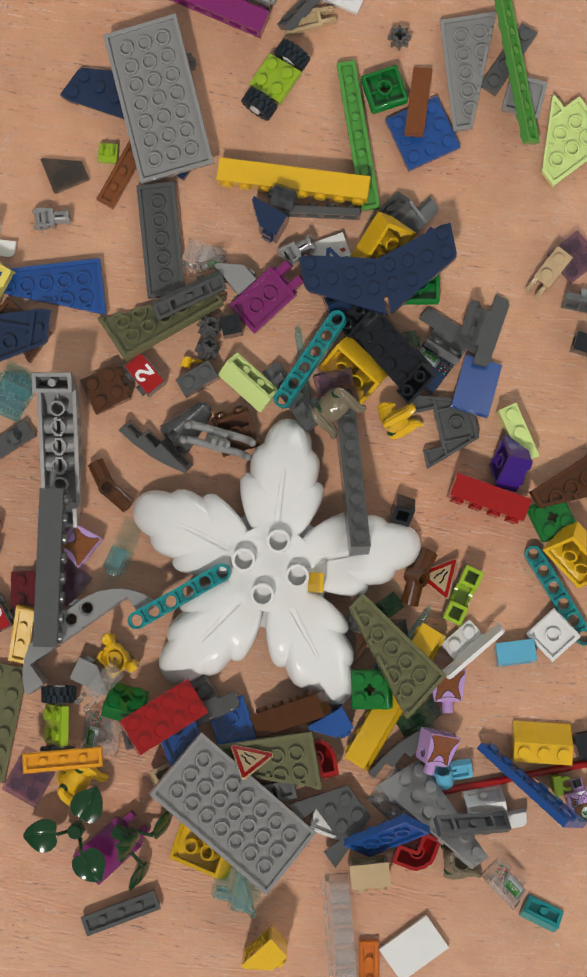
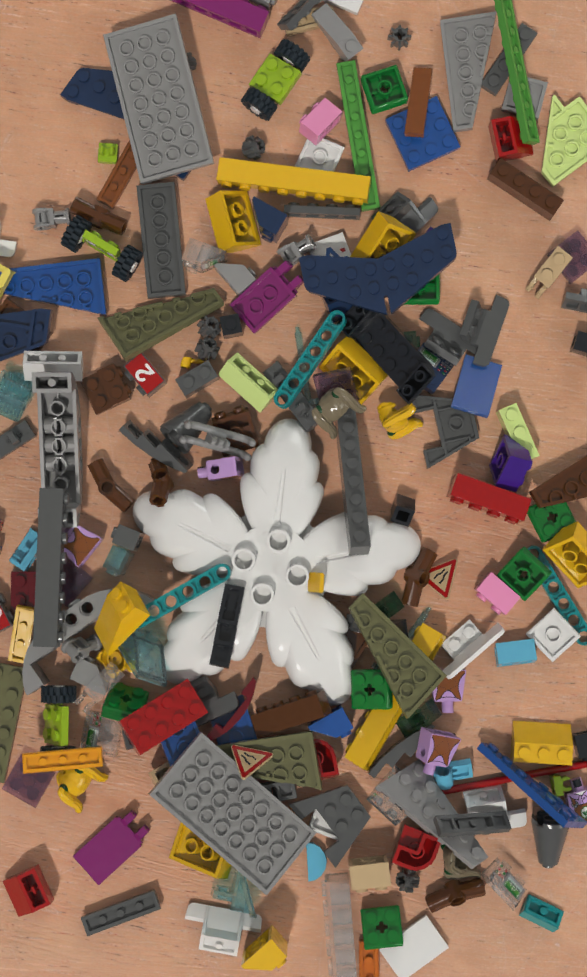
dark green plant [23,786,106,882] -> none
clear smoke wing [40,158,90,194] -> none
dark green plant [111,810,173,891] -> none
dark grey hinge [150,270,227,320] -> none
black brick [268,183,299,210] -> none
blue plate [344,814,430,857] -> none
lime arch [441,565,484,626] -> none
none -> red slope [3,864,54,917]
none -> medium azure hinge [9,528,38,572]
none -> white brick [22,351,84,381]
none -> black plate [61,215,143,282]
none -> light grey connector [61,634,102,663]
none -> reddish brown piece [69,197,128,236]
none -> yellow slope [94,581,150,656]
none -> dark grey brick [111,524,145,552]
none -> clear light blue slope [118,628,167,687]
none -> reddish brown piece [148,458,174,507]
none -> white plate [185,903,262,956]
none -> lavender torso [197,456,244,481]
none -> yellow slope [205,191,261,253]
none -> dark red slope [206,677,257,740]
none -> black slope [209,584,245,669]
none -> dark grey gear [242,135,265,160]
none -> white tile [295,138,345,172]
none -> bright pink brick [299,98,342,145]
none -> medium azure tile [306,842,327,882]
none -> light grey slope [311,3,363,62]
none -> green brick [360,905,403,950]
none -> dark grey gear [396,868,420,893]
none -> reddish brown piece [425,878,486,913]
none -> bright pink brick [474,572,521,615]
none -> reddish brown brick [487,158,564,221]
none -> red slope [488,116,533,163]
none -> green brick [497,547,552,601]
none -> dark grey cone [531,811,569,868]

